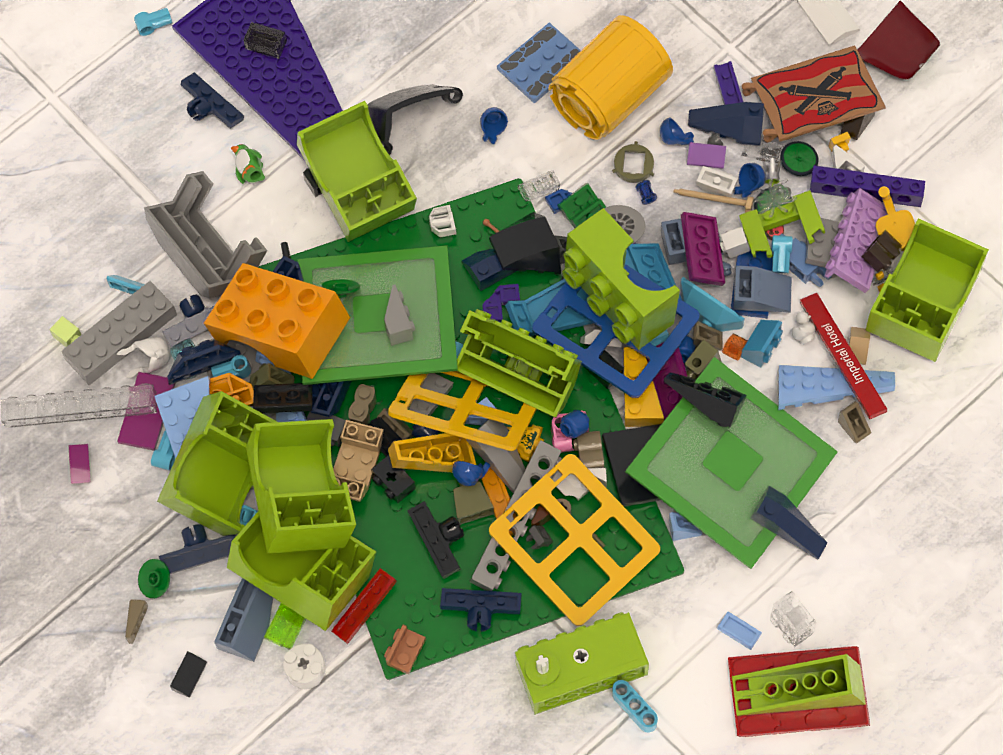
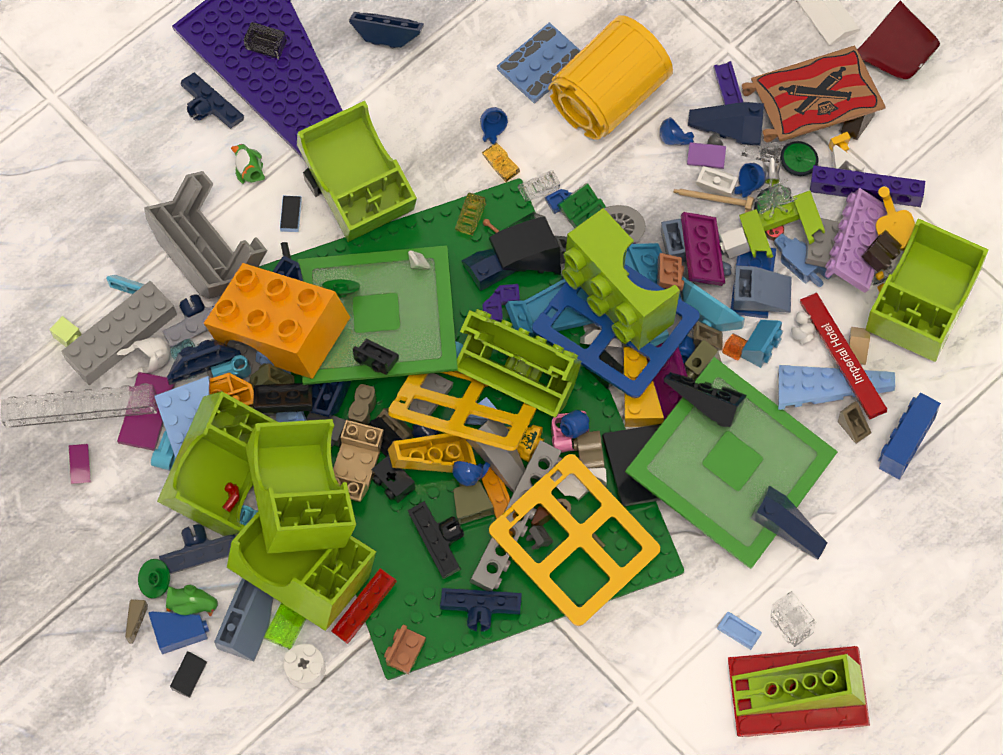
medium azure piece [134,8,172,36] -> none
black panel [367,84,463,156] -> none
light grey slope [384,284,415,346] -> none
white piece [429,205,456,237] -> none
lime piece [515,612,649,715] -> none
olive piece [612,141,655,183] -> none
medium azure beam [612,680,658,733] -> none
clear blue bush [635,180,657,205] -> none
light blue slope [669,512,703,541] -> none
medium azure piece [772,235,793,274] -> none
none -> blue slope [148,611,209,655]
none -> bright green animal [166,585,218,616]
none -> red arm [222,482,240,512]
none -> black tile [280,195,302,232]
none -> dark blue wedge [349,12,424,48]
none -> black bracket [352,338,399,375]
none -> white slope [408,251,430,269]
none -> clear yellow slope [455,193,486,235]
none -> clear yellow slope [482,142,520,182]
none -> nougat bracket [657,253,684,291]
none -> blue brick [878,392,941,480]

